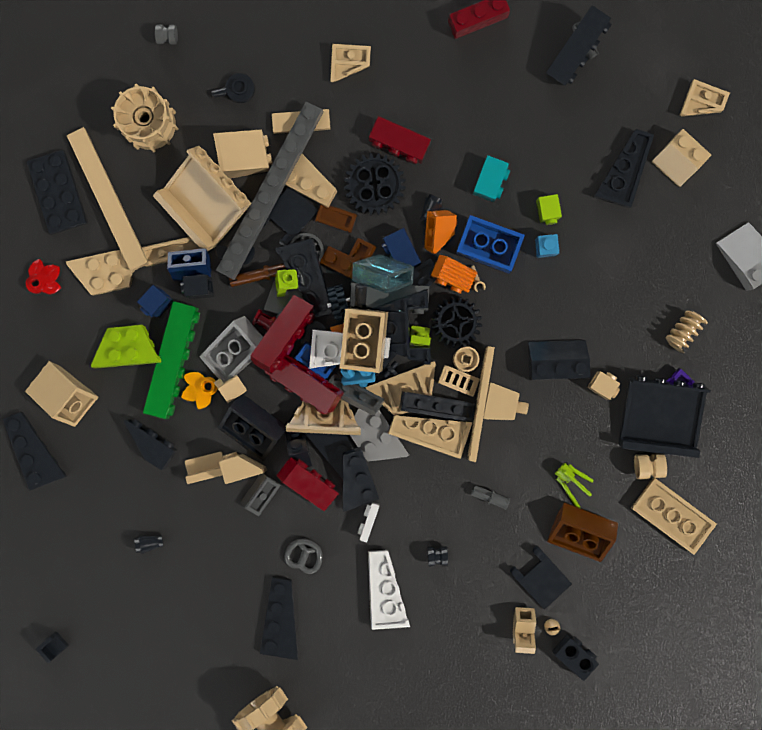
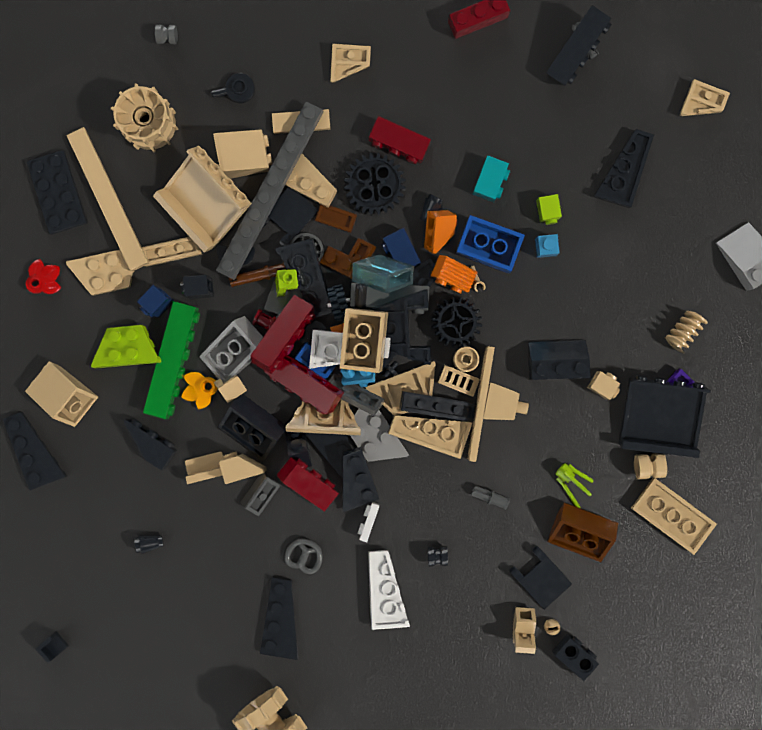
dark blue brick [167,248,211,281] -> none
lime bracket [410,326,431,346] -> none
tan slope [652,129,711,187] -> none

